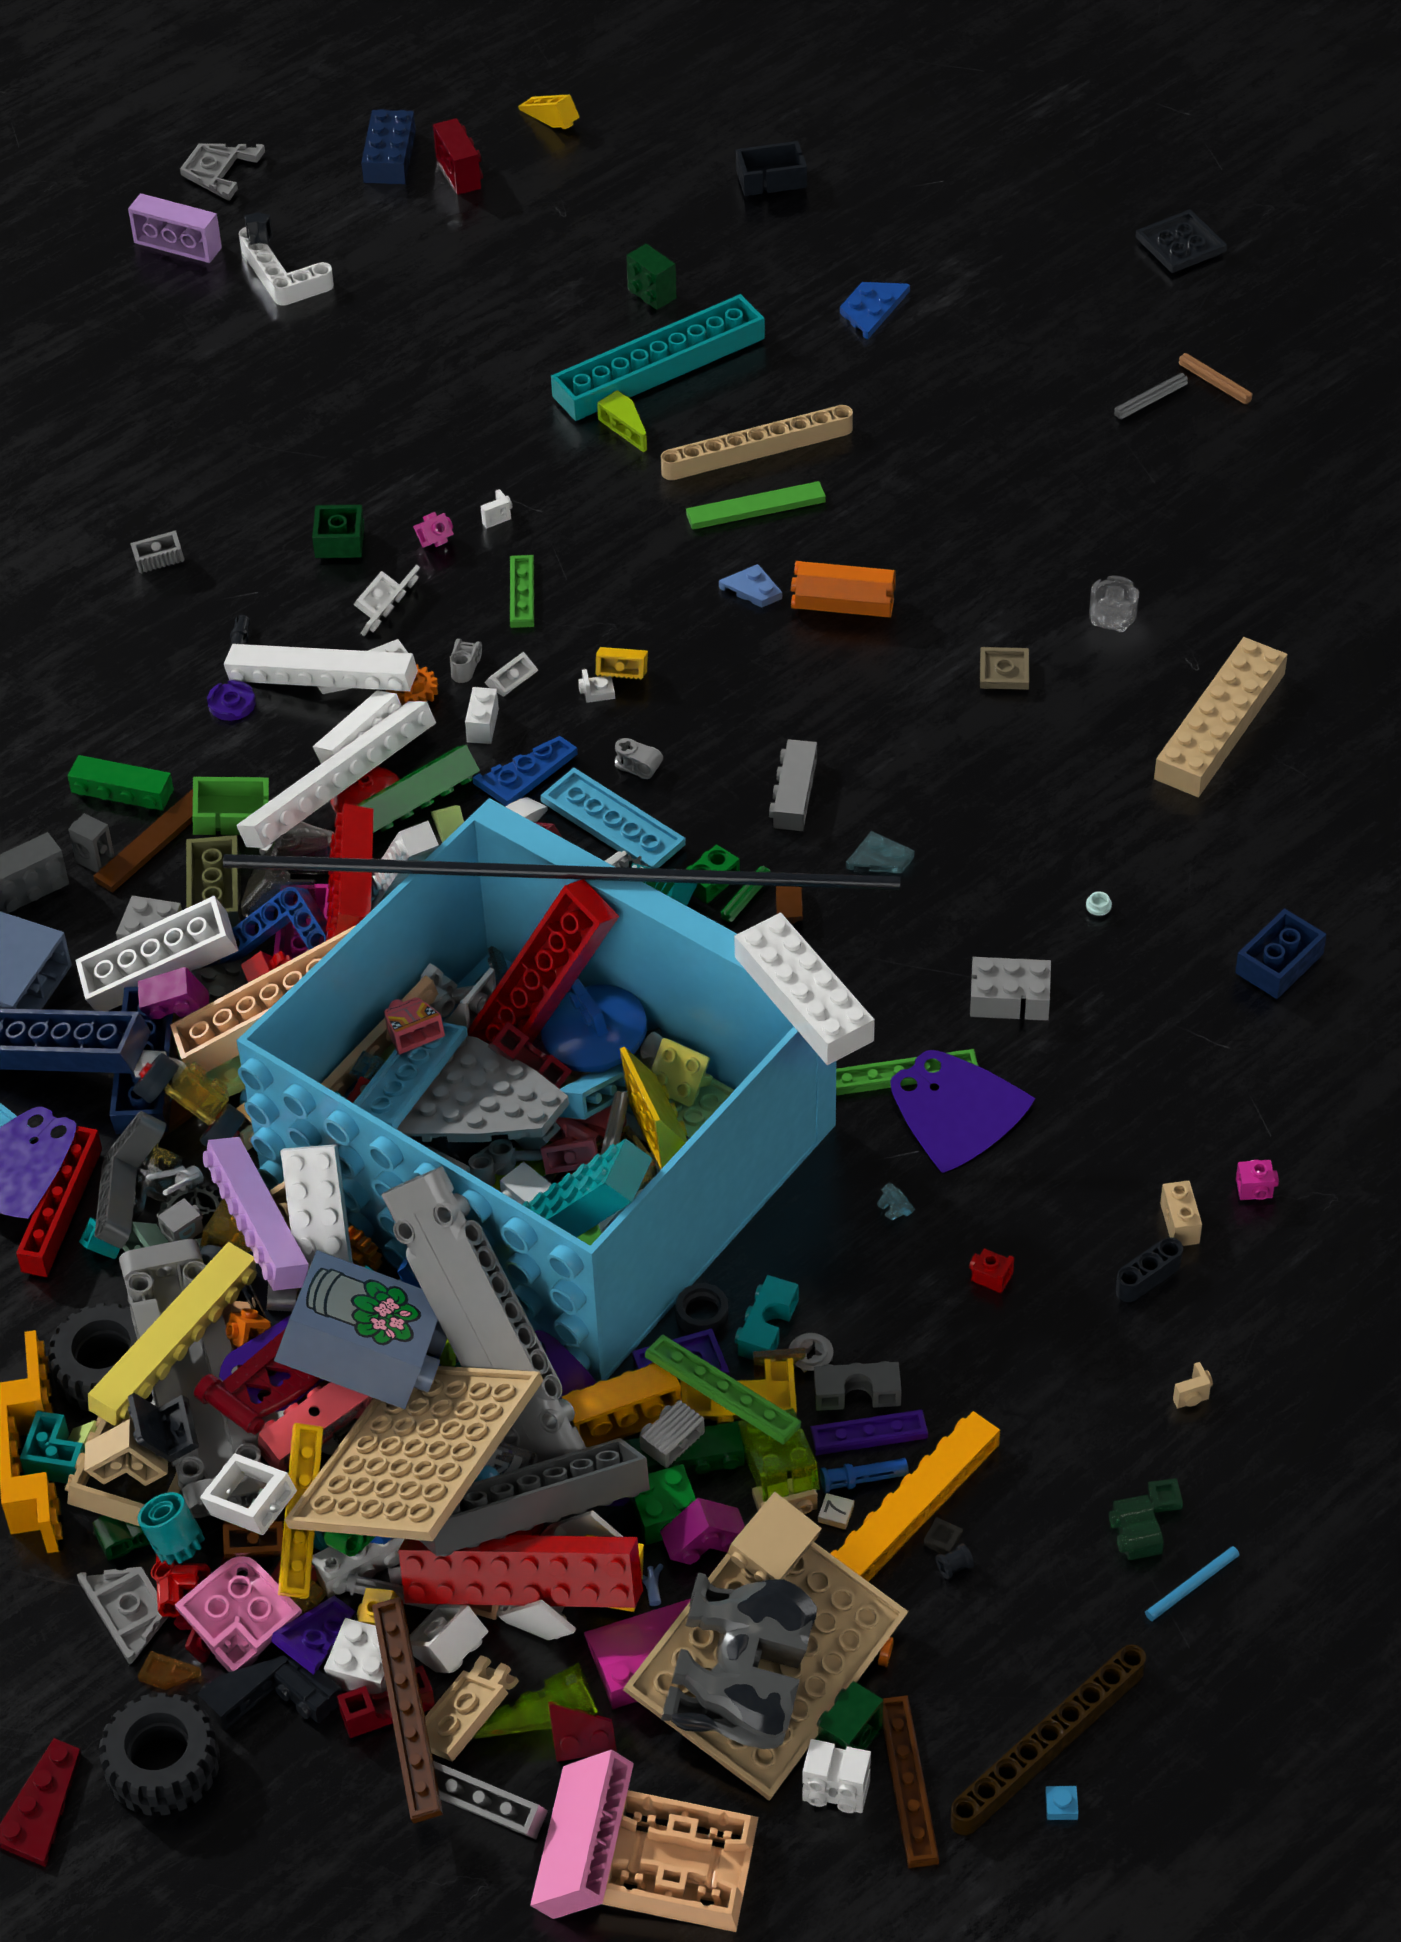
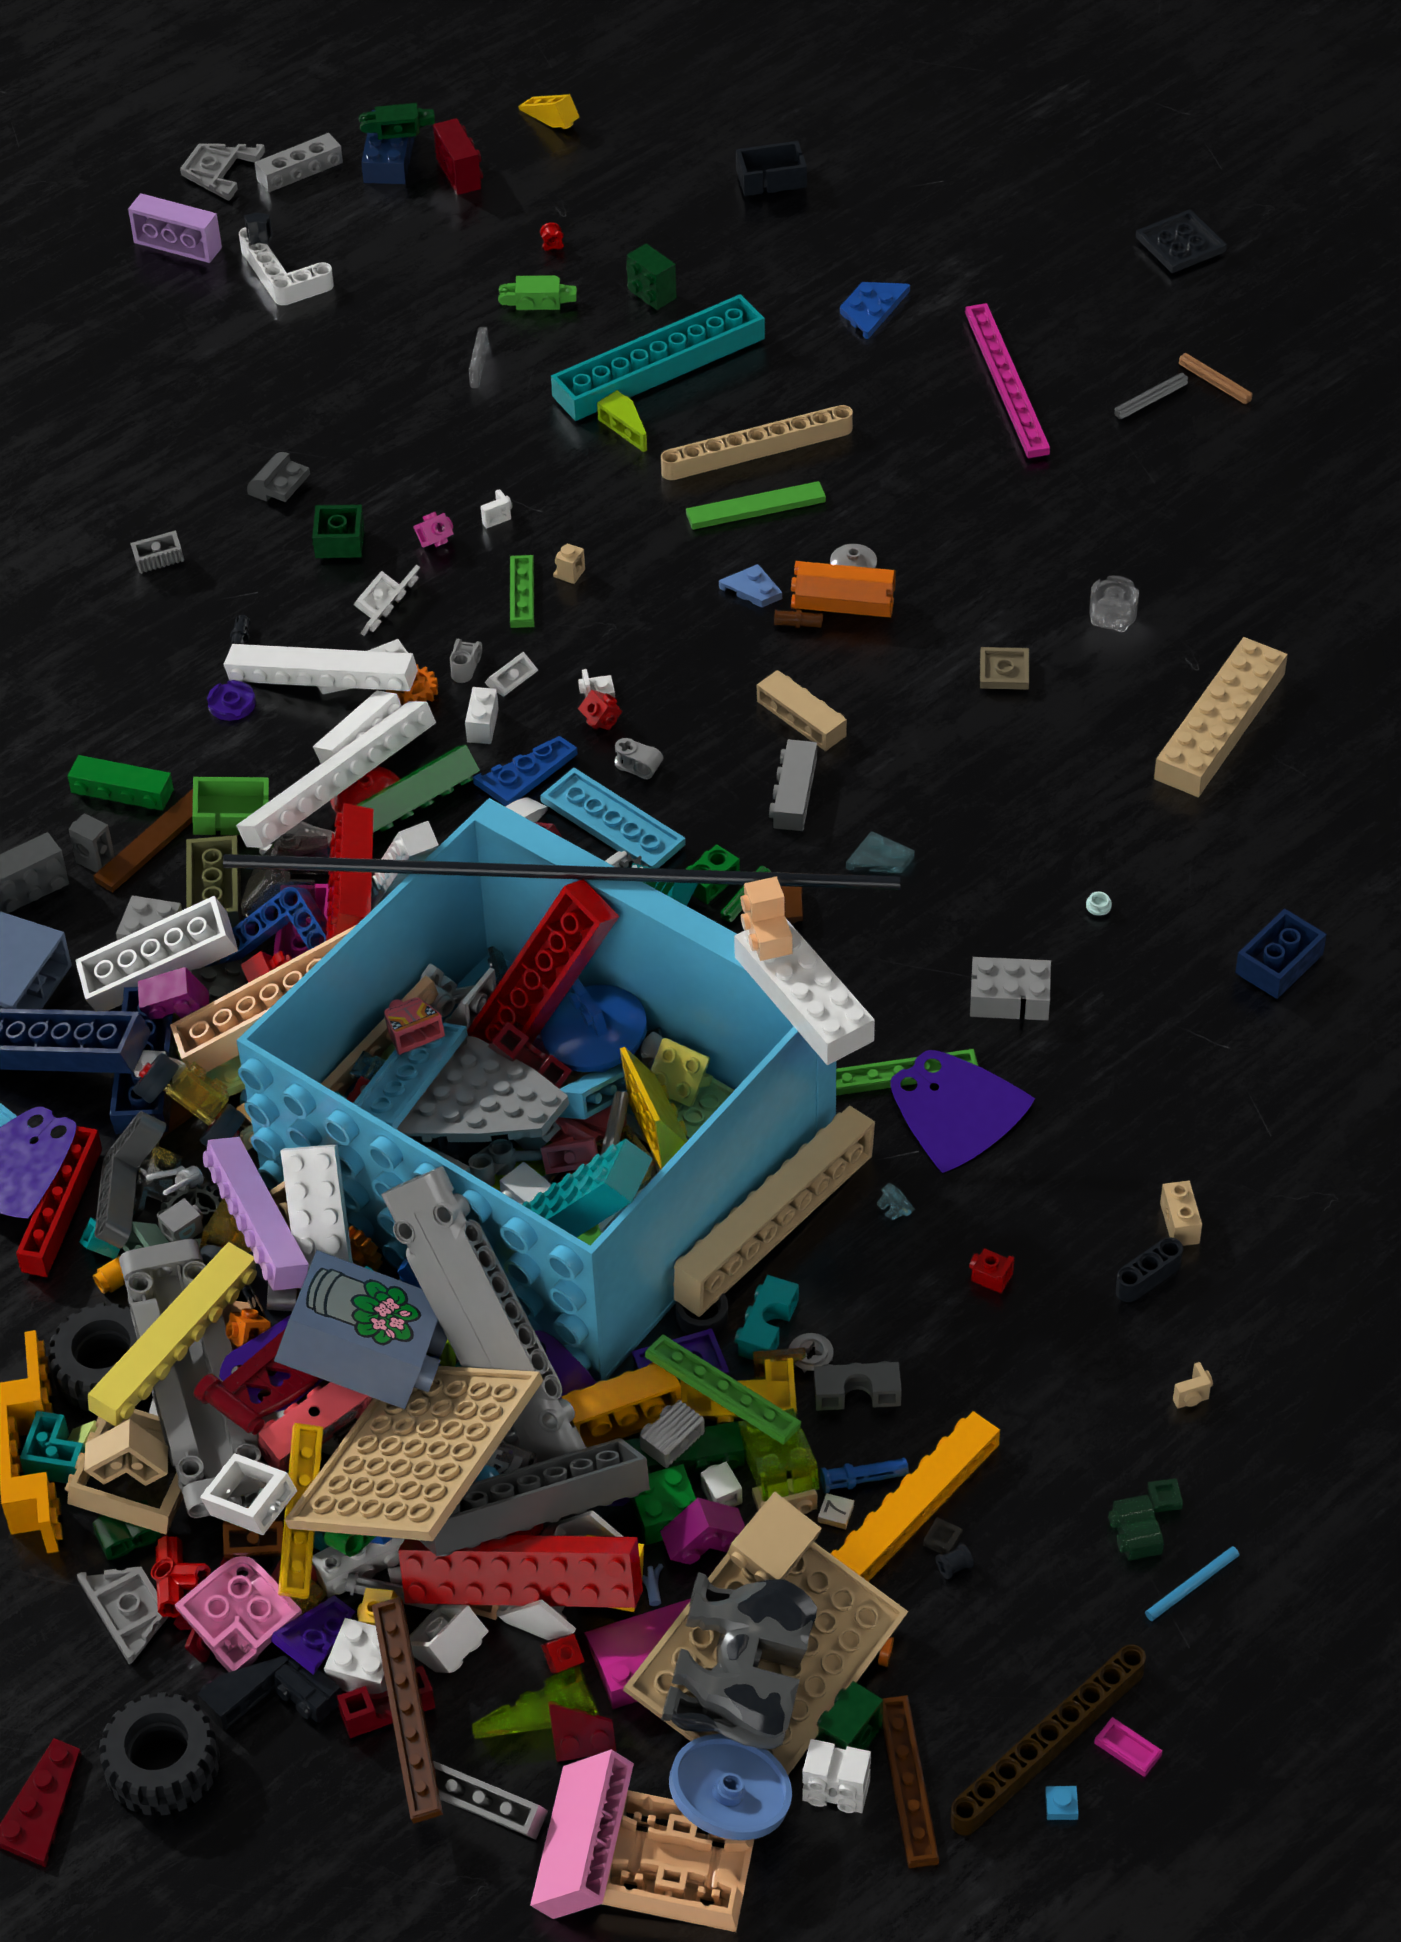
black bracket [128,1393,199,1463] -> none
teal gear [137,1492,205,1565] -> none
clear orange tile [138,1651,202,1690] -> none
tan tile [425,1655,519,1762] -> none
yellowish green slope [431,805,464,843] -> none
yellow brick [595,647,648,680] -> none
dark purple tile [811,1409,928,1456] -> none
dark pink brick [1236,1160,1279,1200] -> none
none -> light orange brick [93,1256,125,1294]
none -> dark grey brick [247,452,310,502]
none -> light grey brick [255,133,343,192]
none -> dark green hinge [359,103,435,140]
none -> clear tile [469,327,489,388]
none -> bright green hinge [498,275,577,310]
none -> red brick [540,222,564,251]
none -> red brick [541,1633,585,1673]
none -> tan brick [553,543,585,584]
none -> red brick [578,689,623,730]
none -> medium blue dish [669,1734,792,1840]
none -> tan brick [673,1105,875,1317]
none -> white brick [701,1461,742,1507]
none -> light nougat brick [740,876,793,961]
none -> tan brick [757,670,847,751]
none -> reddish brown pin [774,610,823,629]
none -> light grey dish [830,544,877,568]
none -> dark pink plate [965,303,1050,458]
none -> dark pink tile [1094,1717,1162,1777]

